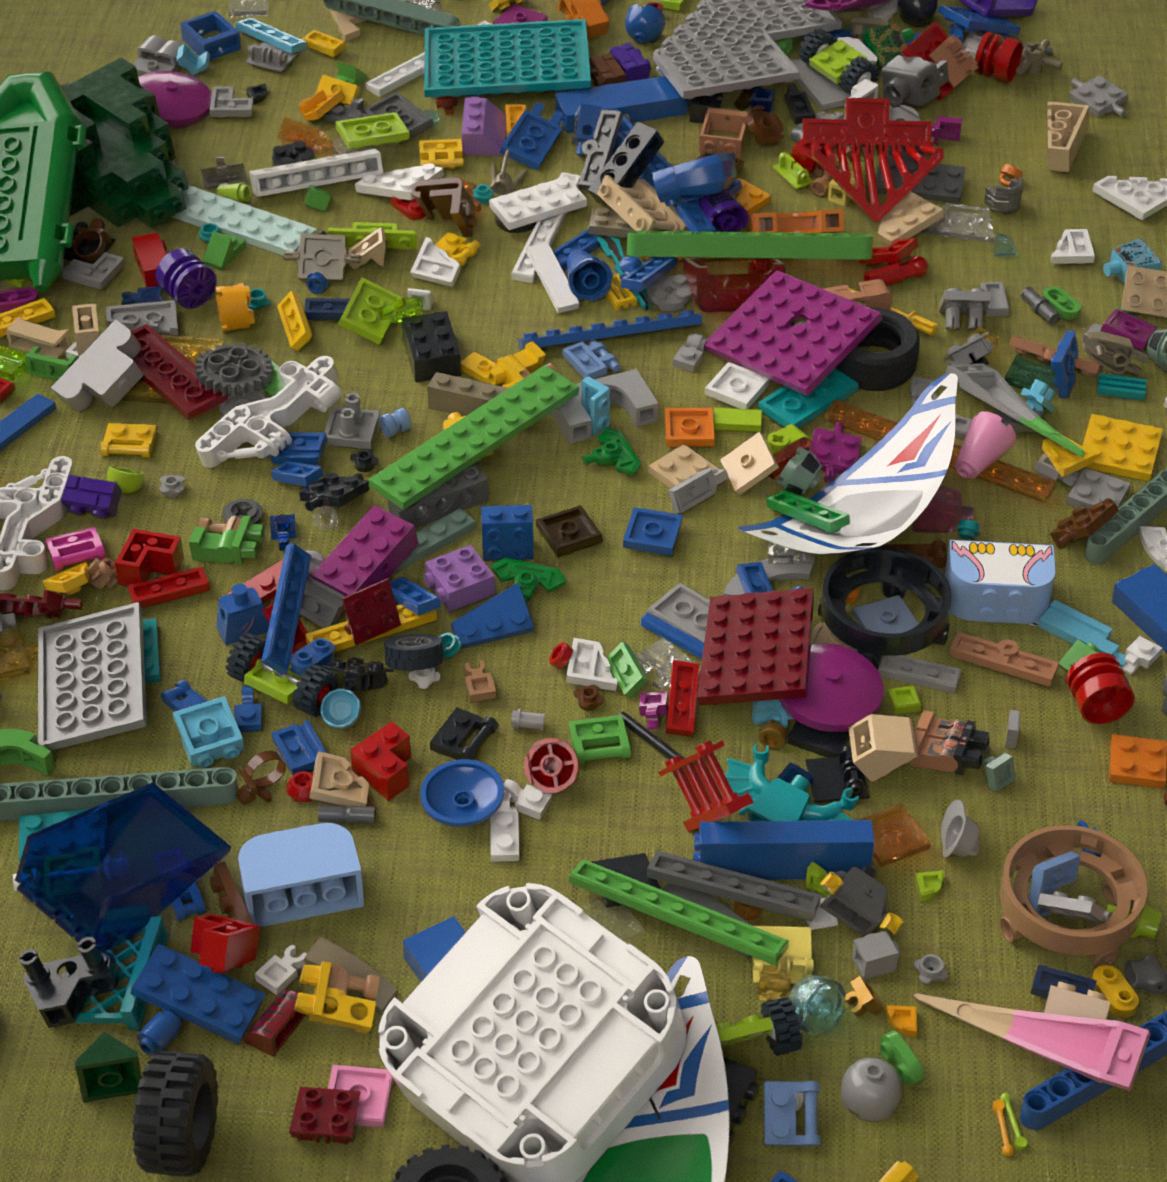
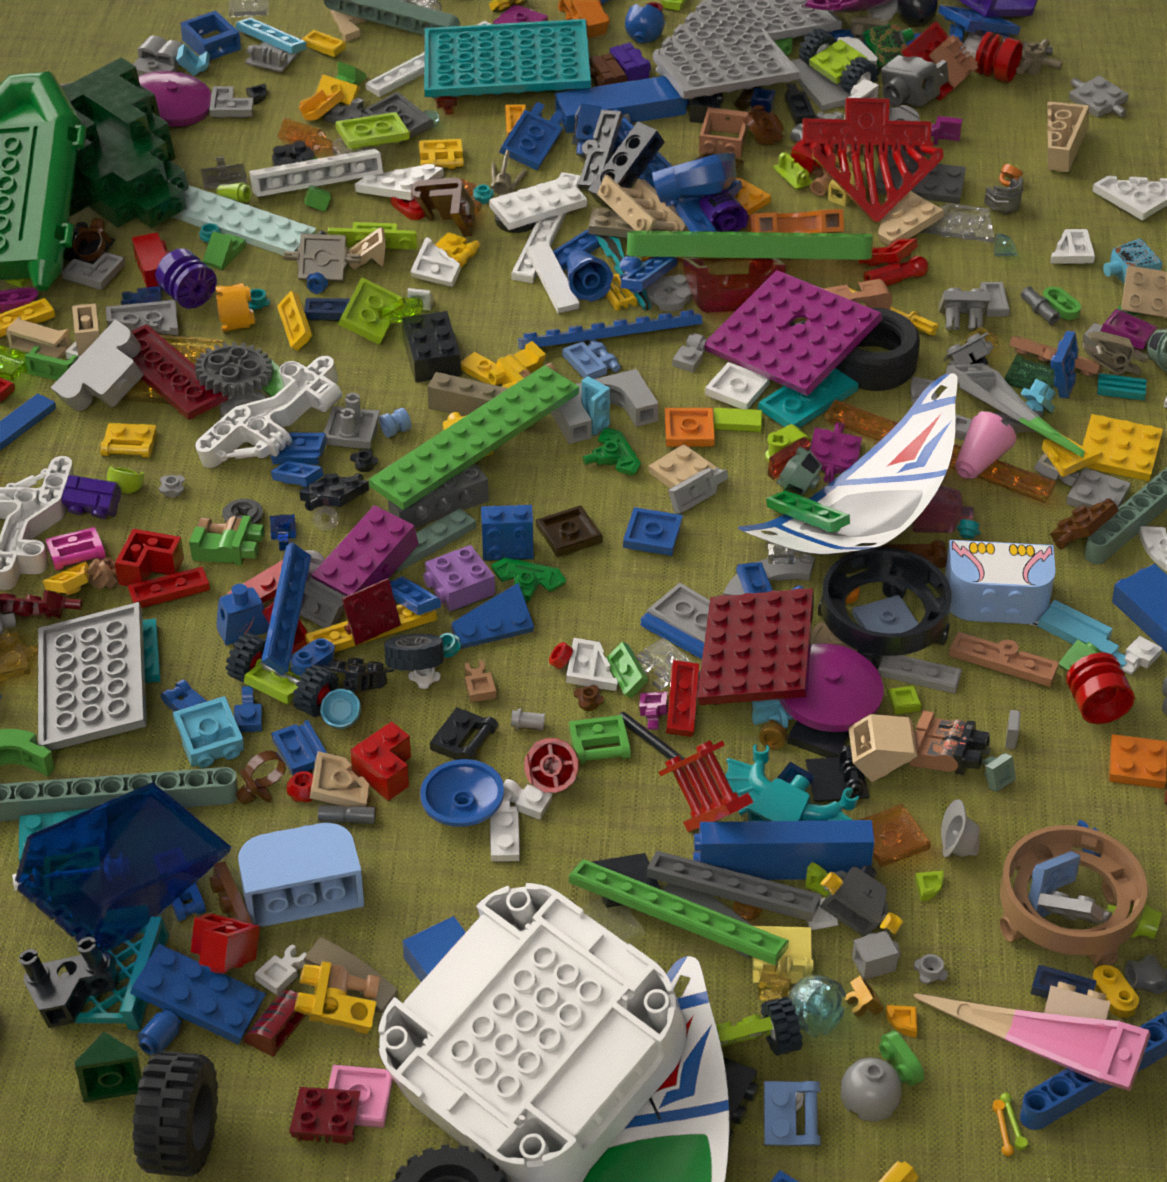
medium lavender slope [462,97,506,156] -> none
tan plate [721,432,779,496] -> none

